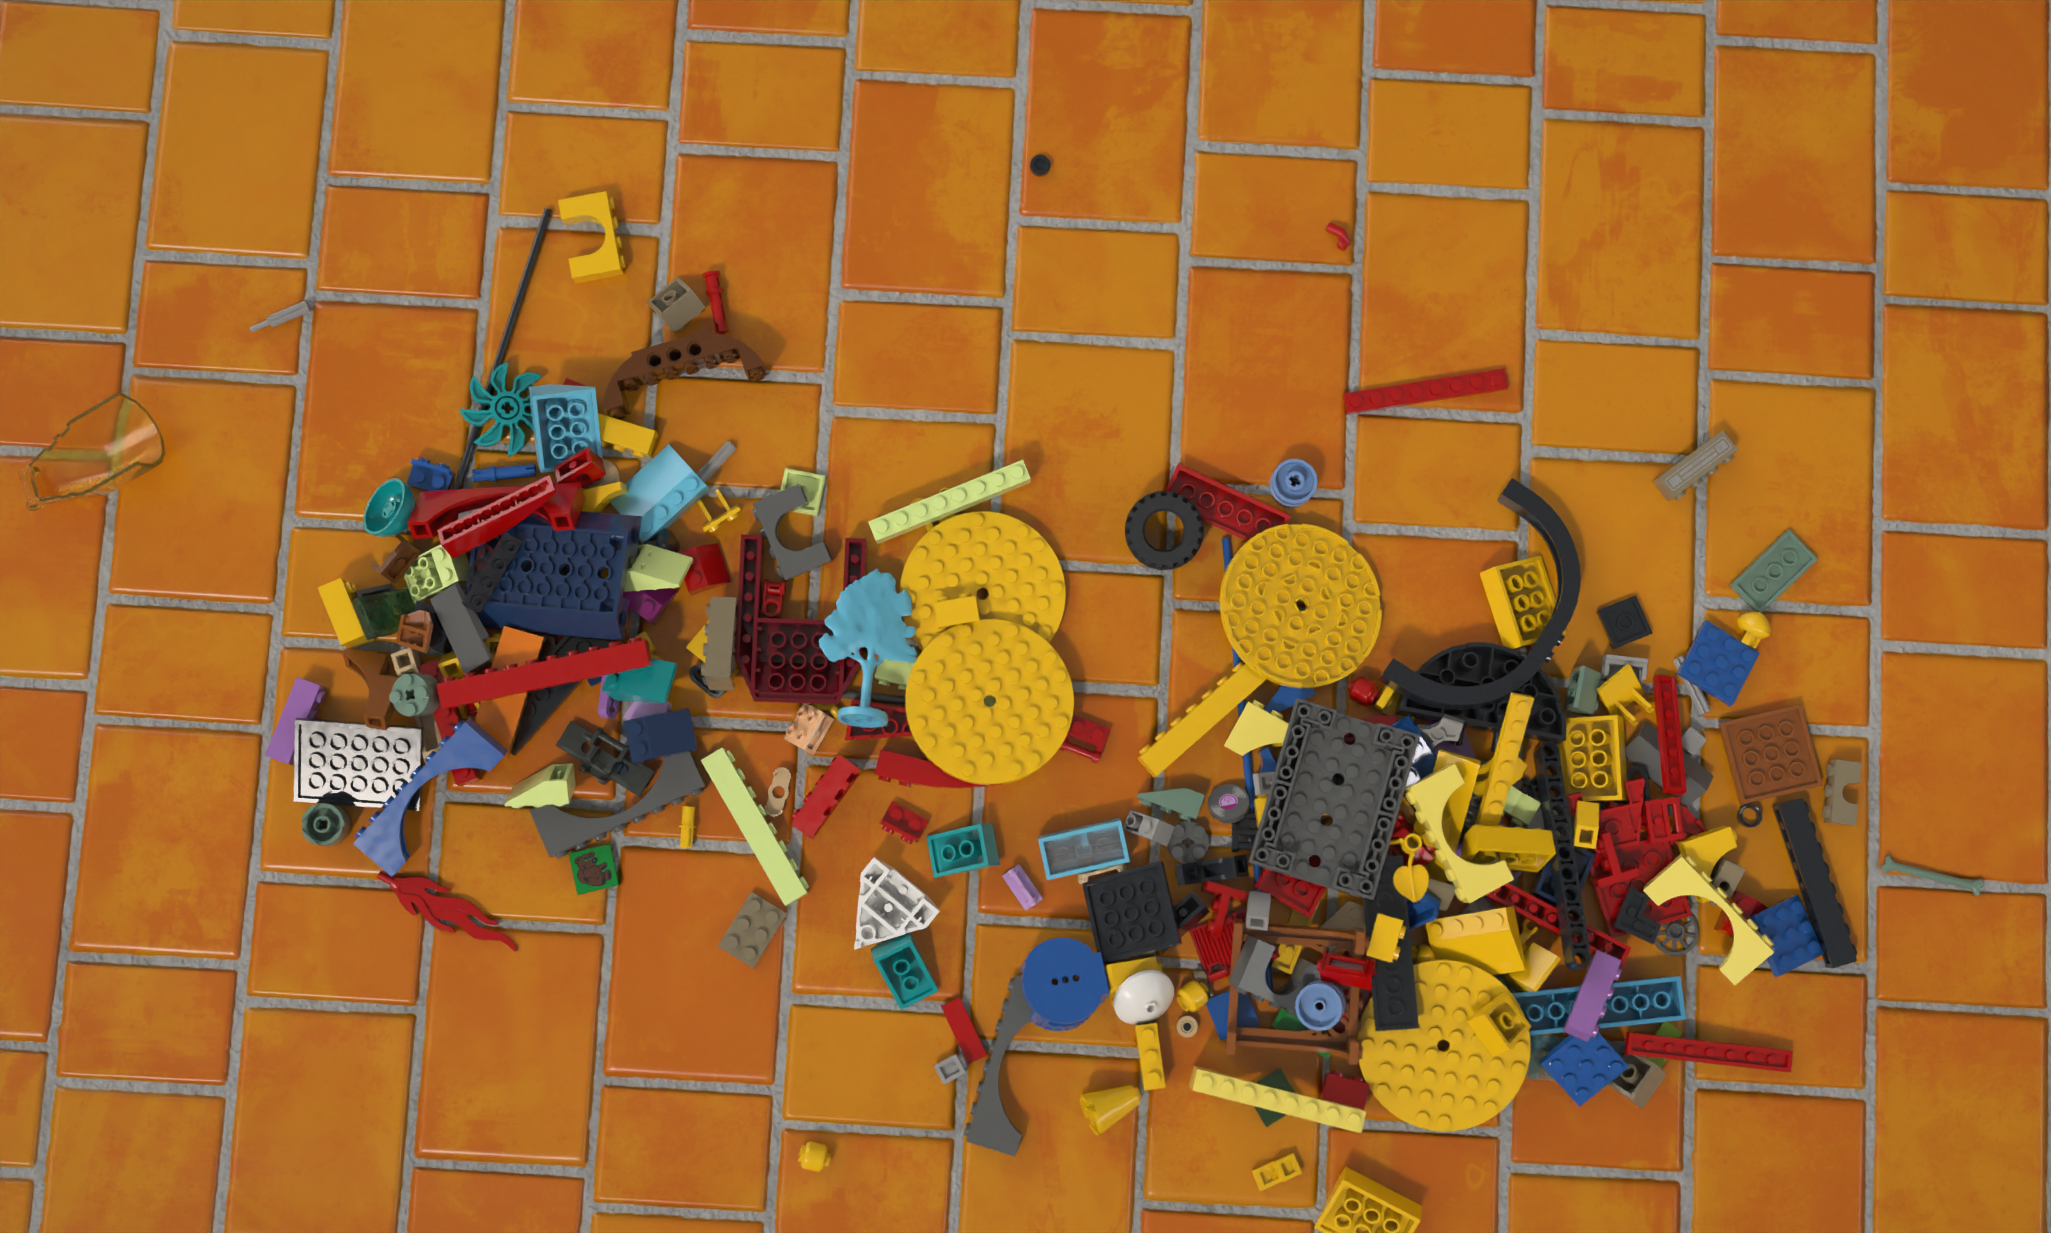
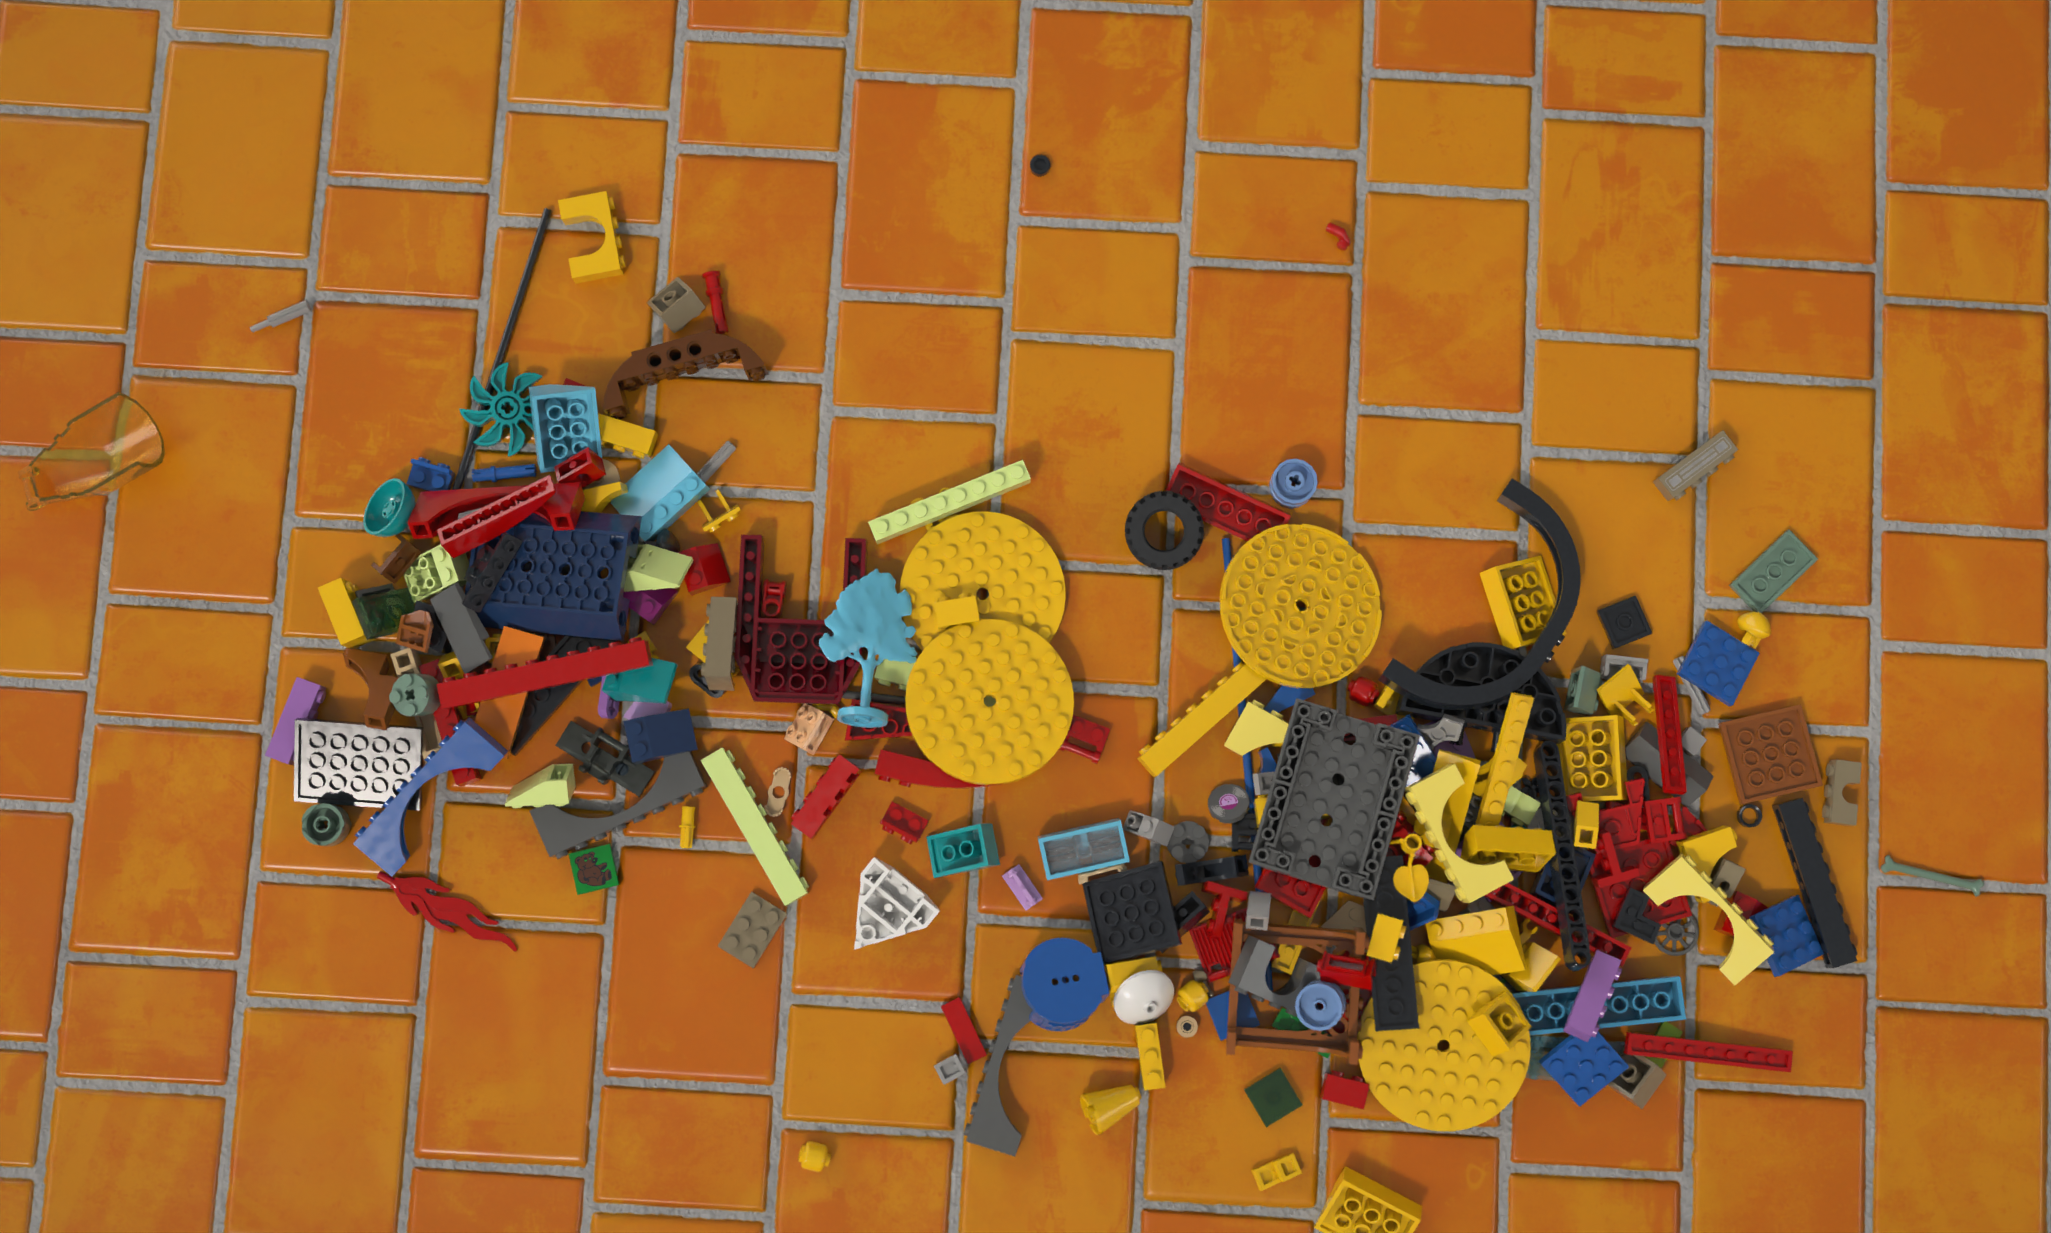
dark grey arch [752,484,833,581] -> none
yellowish green tile [780,468,826,517] -> none
teal slope [871,932,939,1010] -> none
sand green slope [1136,788,1205,822] -> none
light yellow arch [1189,1066,1366,1133] -> none
red plate [1343,368,1508,415] -> none

